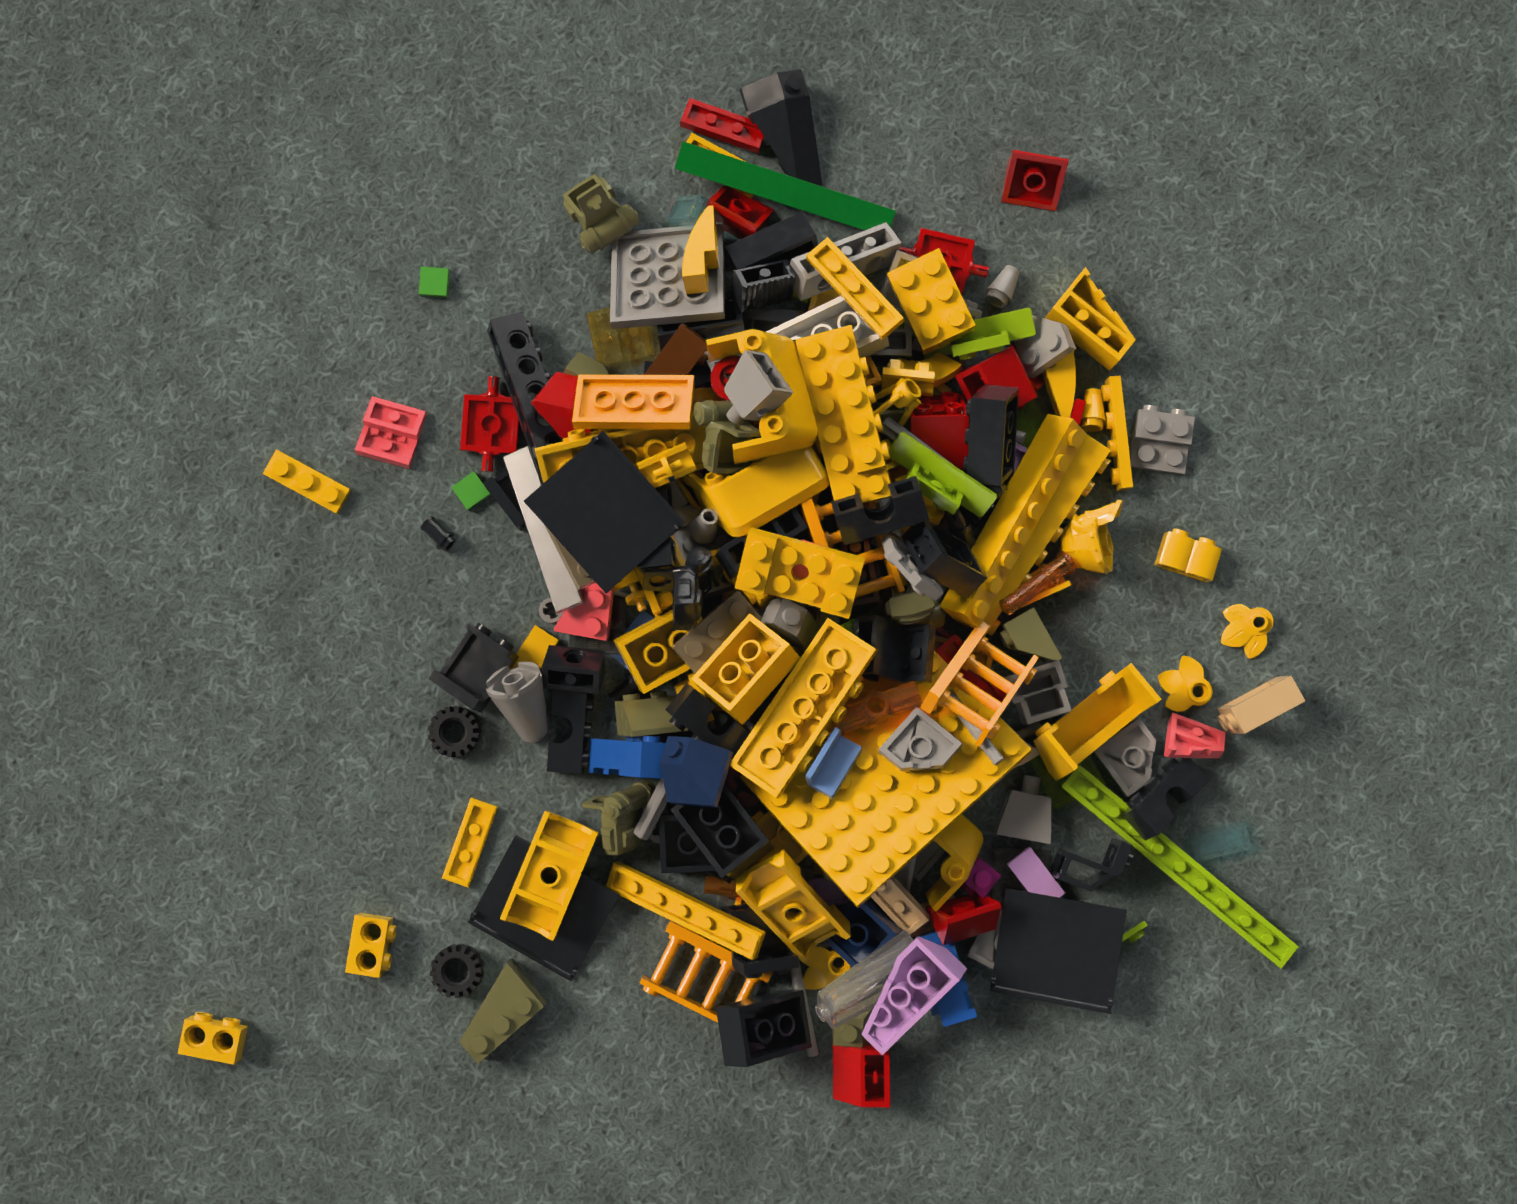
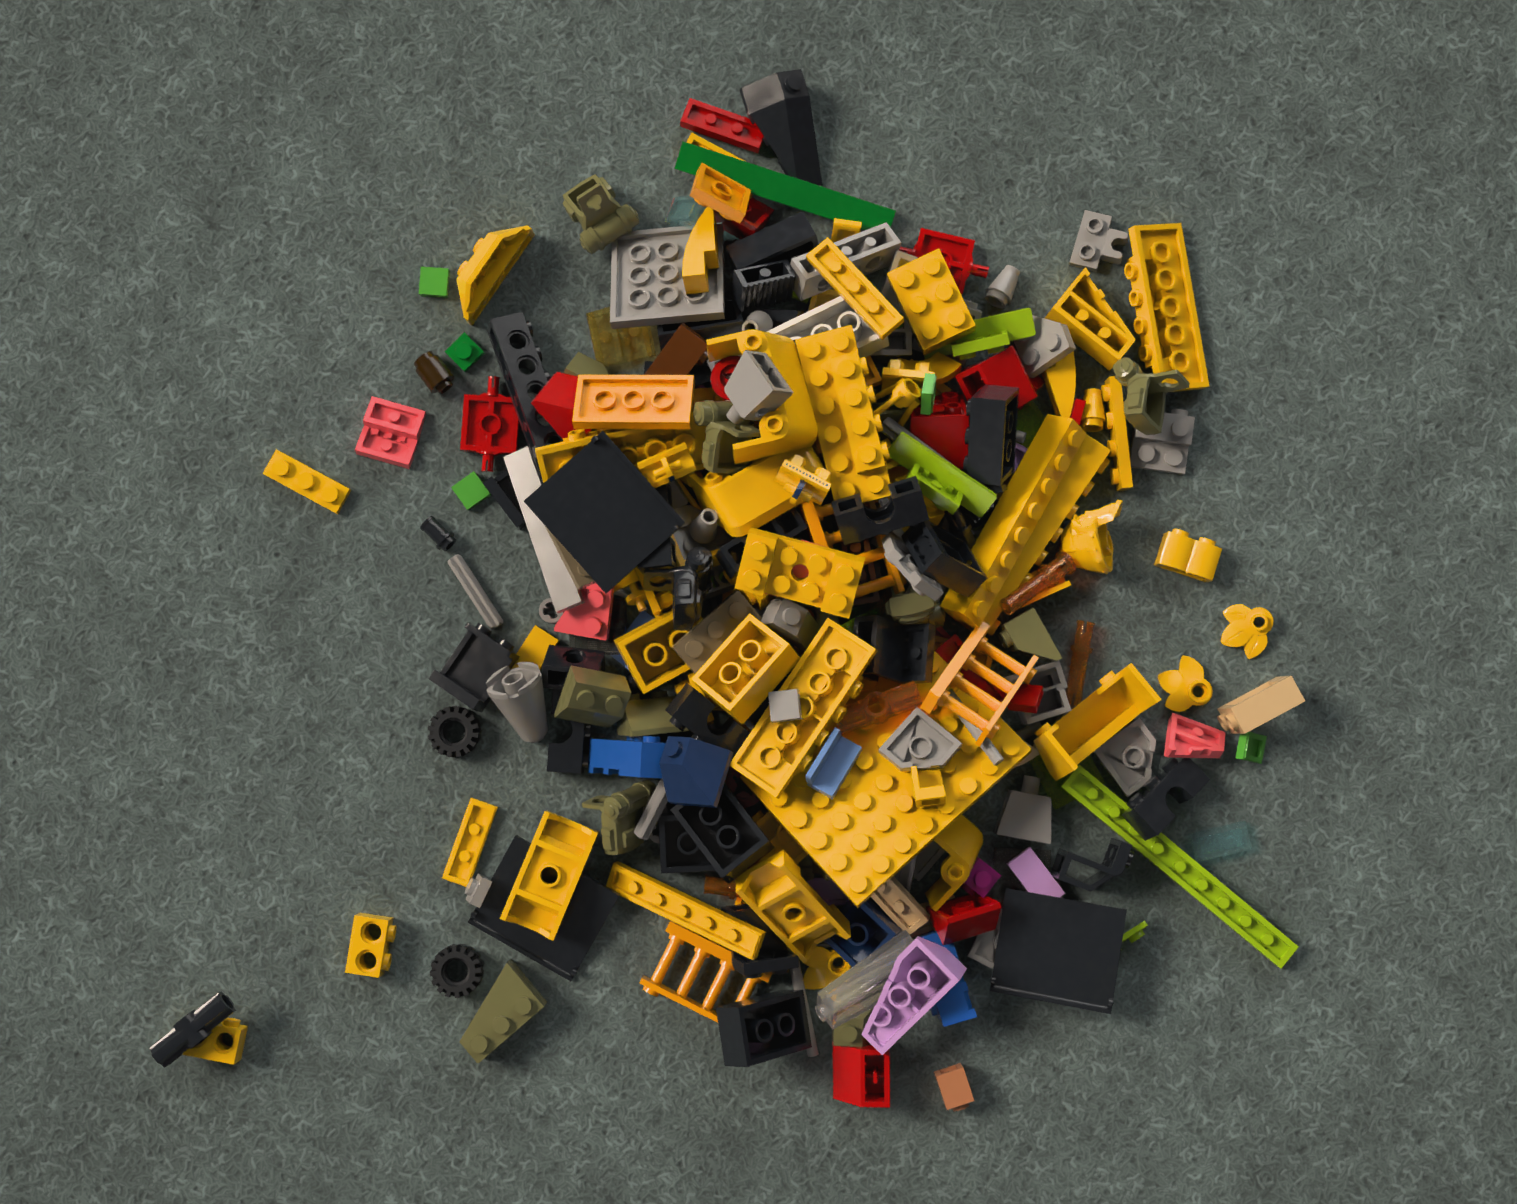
red slope [1001,150,1069,211] -> none
none -> black piece [149,991,236,1068]
none -> dark brown brick [414,351,454,394]
none -> green plate [445,332,485,373]
none -> light grey axle [448,554,503,629]
none -> yellow wedge [457,225,535,326]
none -> light grey plate [465,873,492,908]
none -> olive slope [554,665,631,728]
none -> light orange plate [690,163,751,224]
none -> light grey cone [742,311,773,332]
none -> light grey tile [768,689,802,723]
none -> yellow hips [774,454,832,506]
none -> yellow tile [831,218,862,243]
none -> yellow panel [911,766,946,808]
none -> bright green tile [920,373,937,415]
none -> nougat brick [934,1063,974,1111]
none -> red tile [1008,683,1044,713]
none -> clear orange pin [1066,620,1095,706]
none -> light grey plate [1069,210,1129,272]
none -> olive piece [1112,358,1190,435]
none -> yellow plate [1124,223,1210,392]
none -> bright green tile [1235,732,1267,764]

